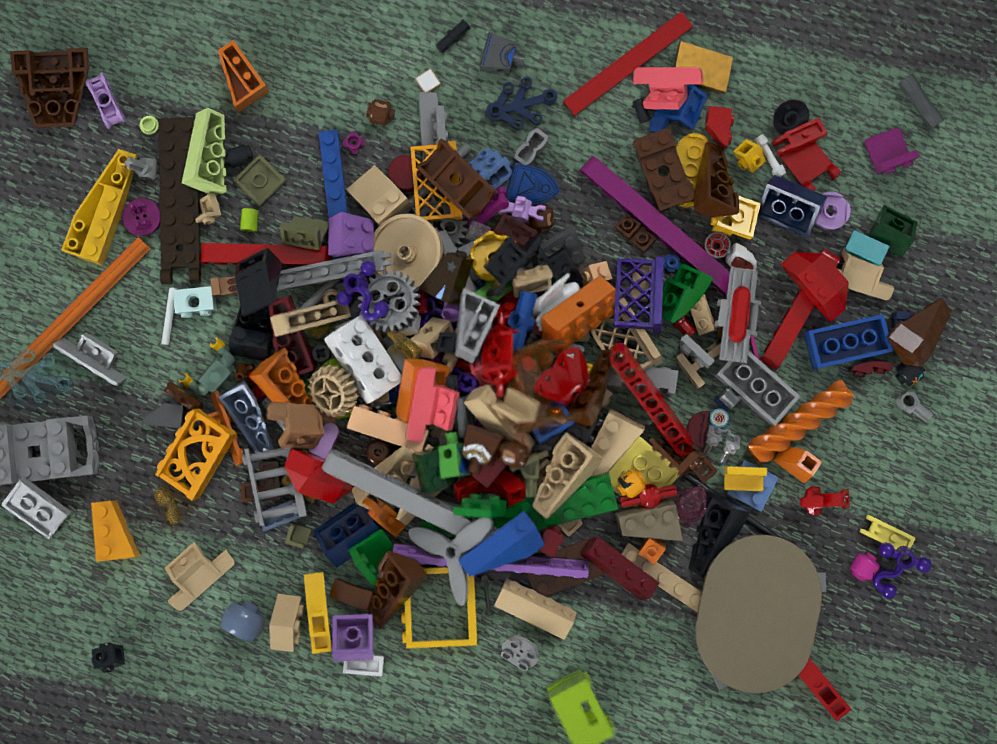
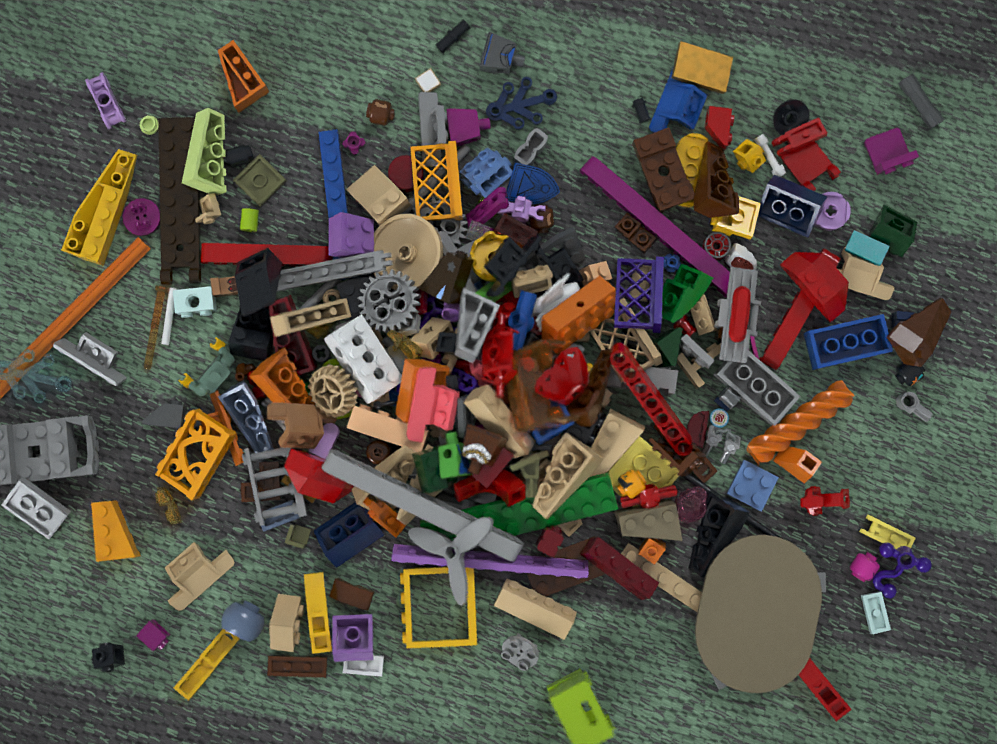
reddish brown wedge [10,48,89,128] -> none
light grey axle [125,157,157,180] -> none
reddish brown slope [163,380,203,411] -> none
olive bracket [280,216,329,250] -> none
dark purple piece [337,261,389,321] -> none
green bracket [348,529,394,586] -> none
reddish brown wedge [369,551,427,629] -> none
reddish brown piece [416,138,499,221] -> none
green plate [453,494,507,518] -> none
blue wedge [457,511,545,577] -> none
dark grey hinge [481,575,493,616] -> none
tan panel [491,388,539,422] -> none
reddish brown head [499,439,530,469] -> none
red tile [563,11,693,117] -> none
coral plate [633,67,703,110] -> none
yellow panel [724,466,767,491] -> none
dark red slope [848,361,893,378] -> none
none -> magenta brick [136,619,171,651]
none -> clear orange bar [144,285,169,370]
none -> yellow slope [174,629,240,701]
none -> reddish brown plate [267,655,328,678]
none -> magenta torso [446,109,491,147]
none -> dark green slope [652,328,683,368]
none -> light aqua plate [861,591,891,634]

